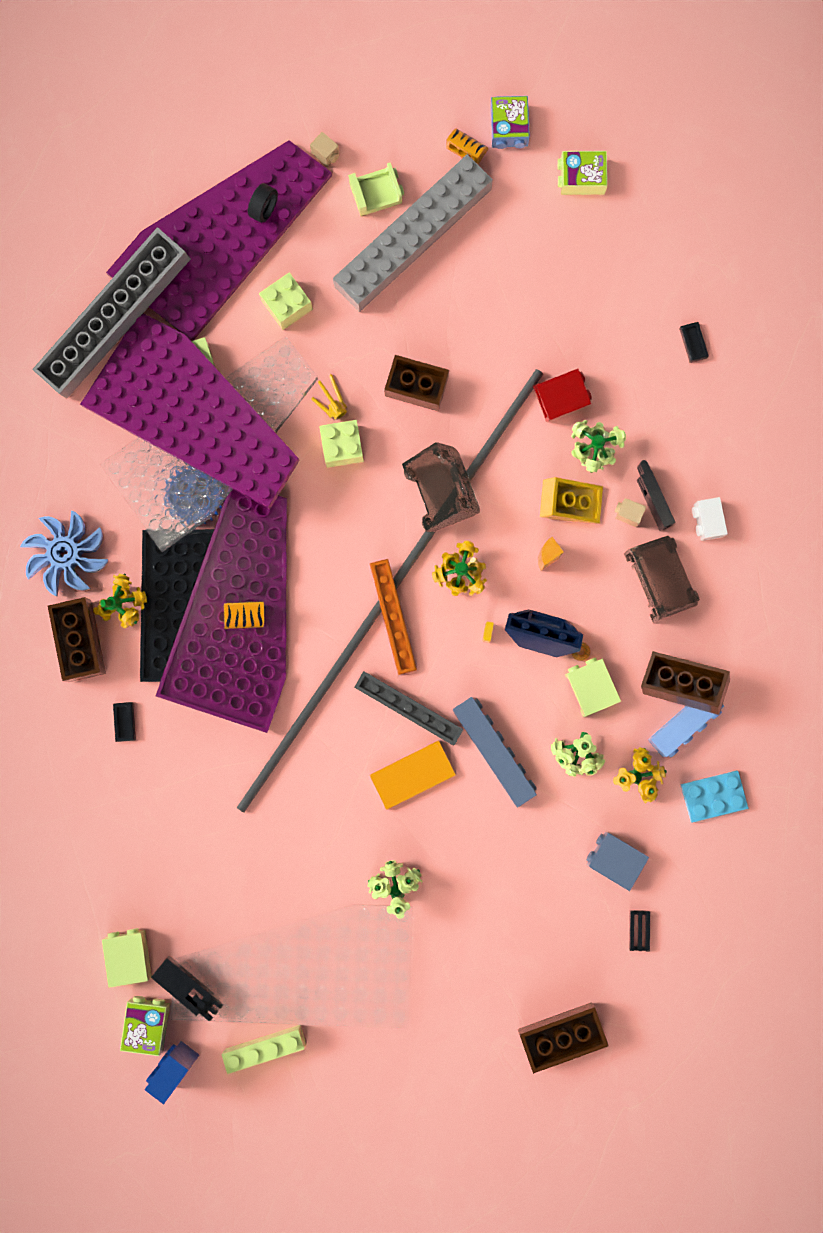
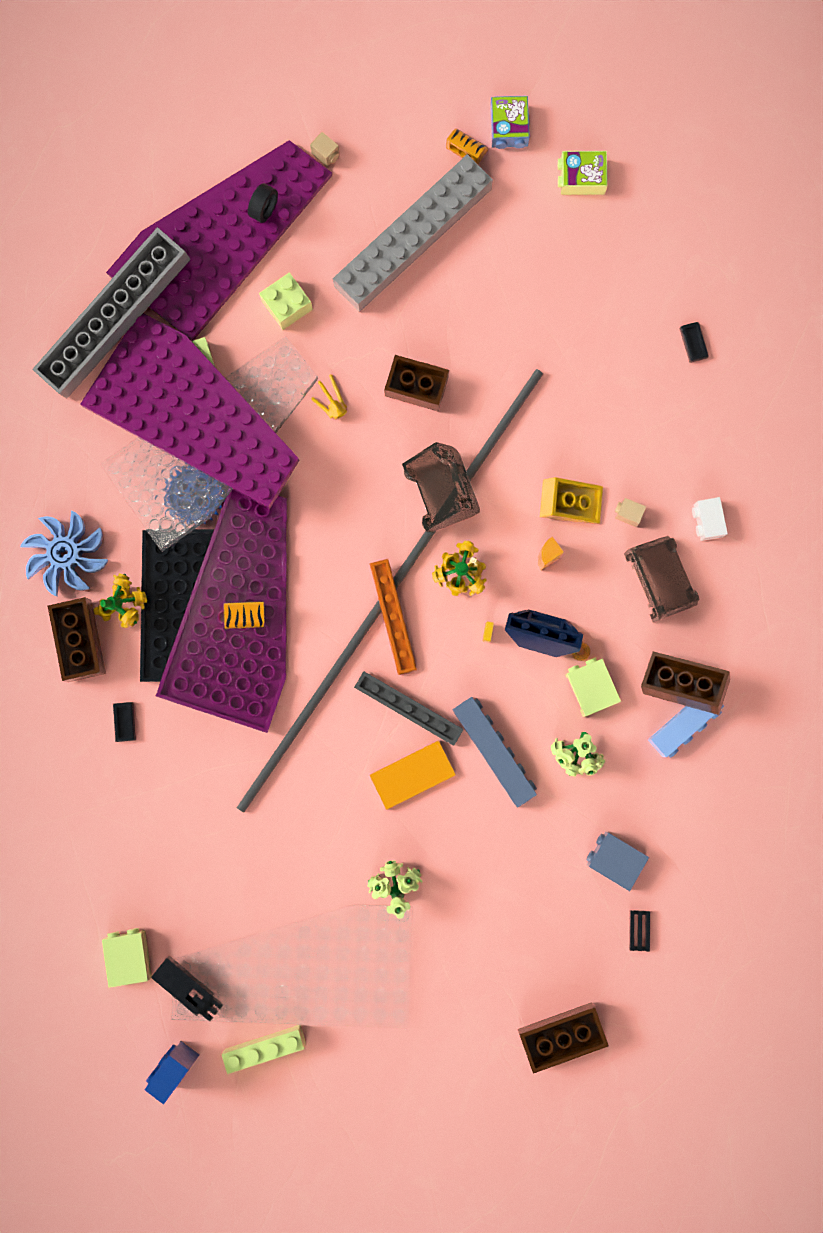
brick [120,996,170,1056] -> none
yellowish green brick [319,420,364,468] -> none
yellowish green panel [348,162,404,217] -> none
red brick [533,368,592,422] -> none
yellowish green plant [571,420,626,473] -> none
yellow plant [613,747,667,803] -> none
black hinge [636,460,676,531] -> none
medium azure plate [680,770,749,823] -> none

